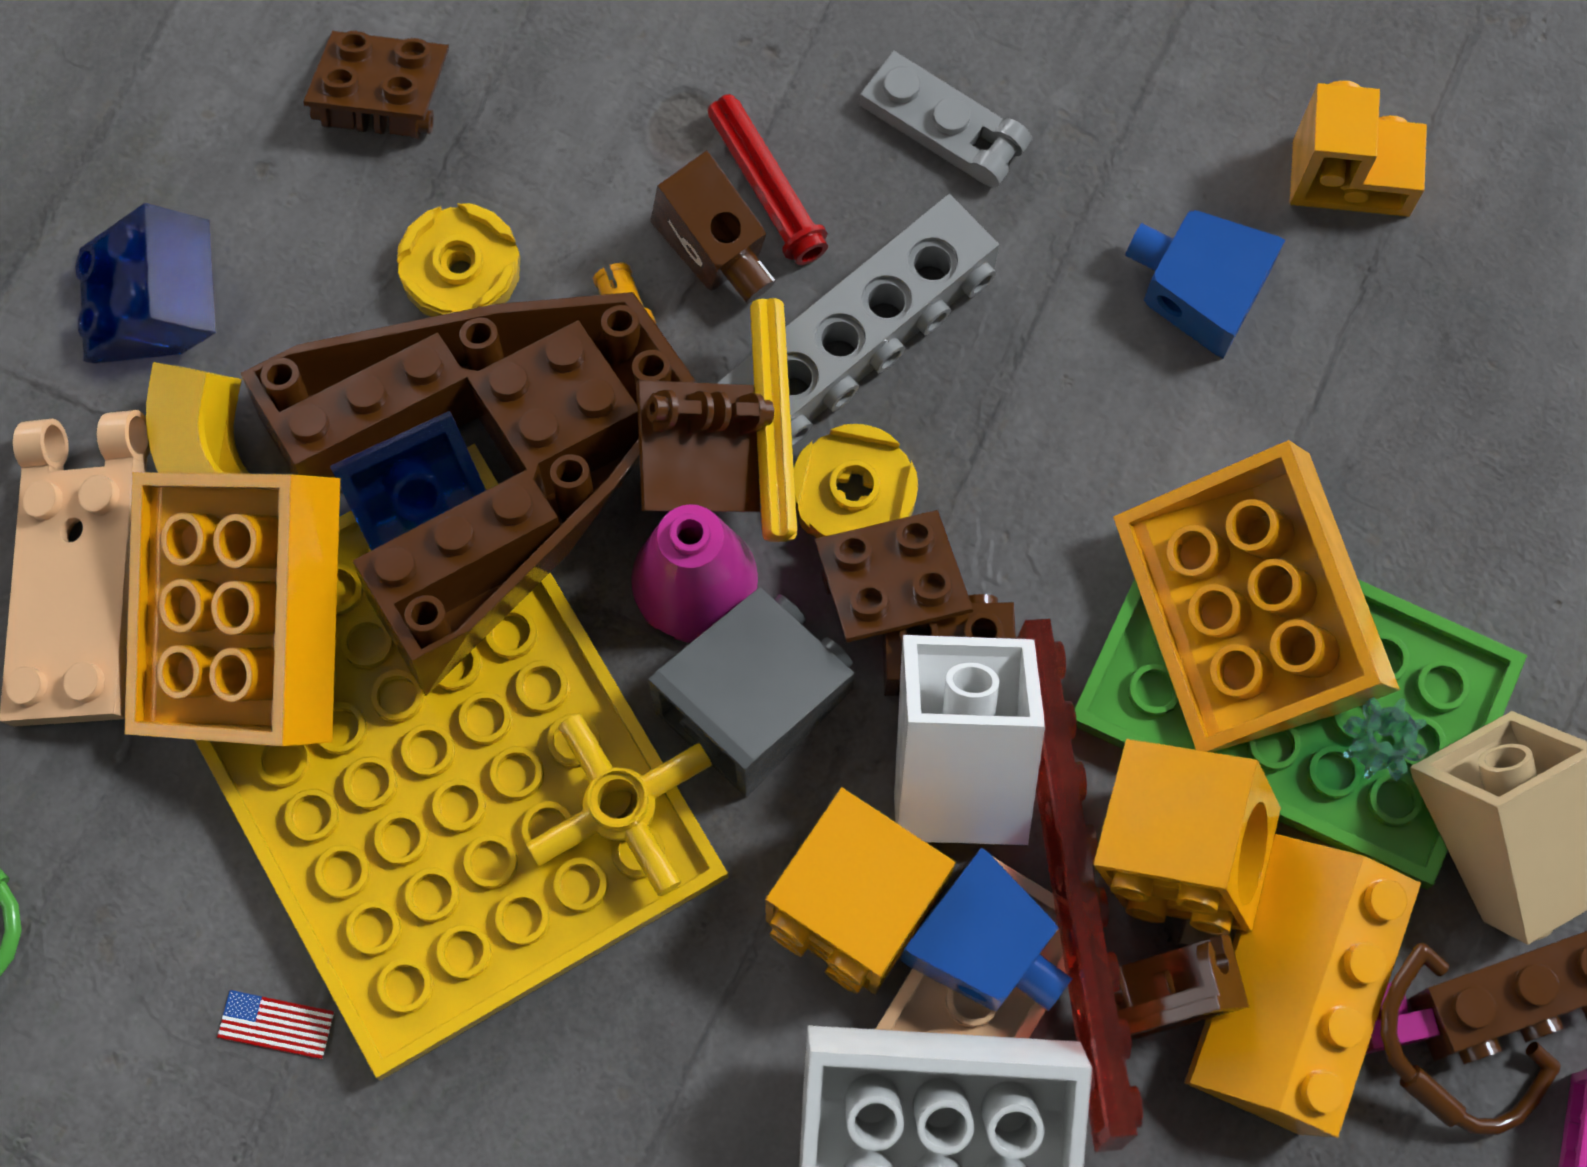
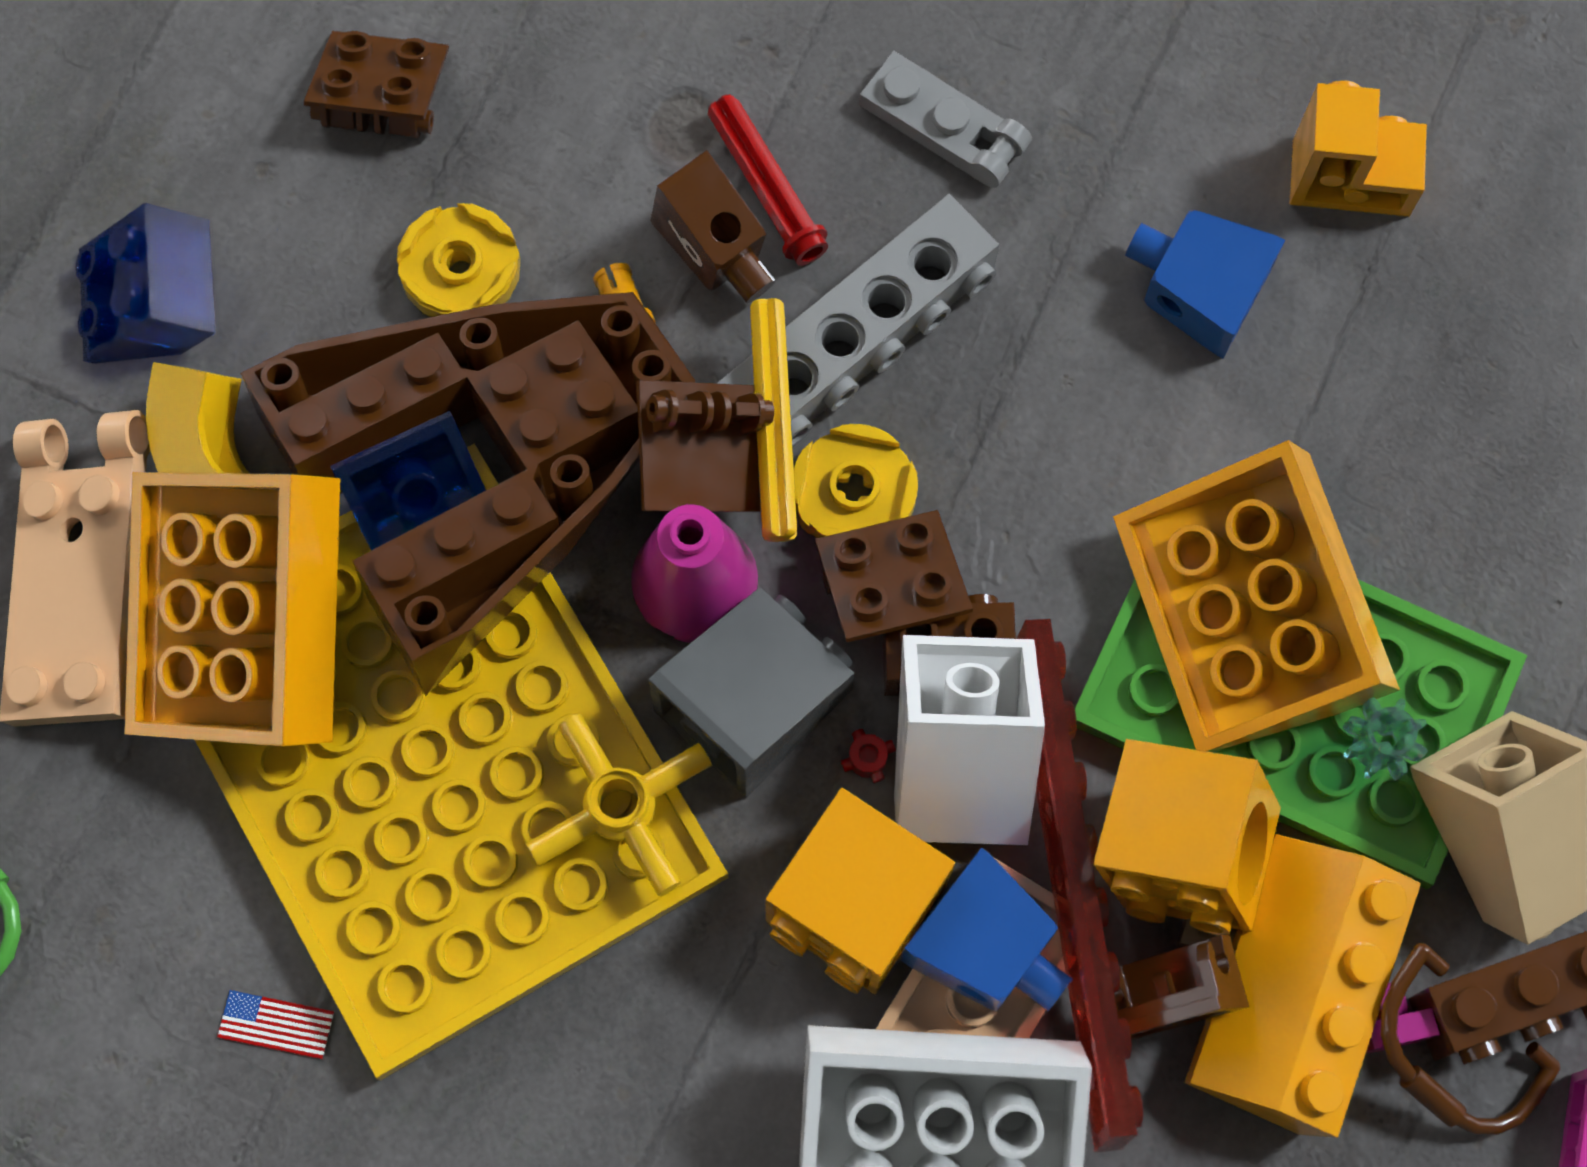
none -> red piece [841,729,896,783]

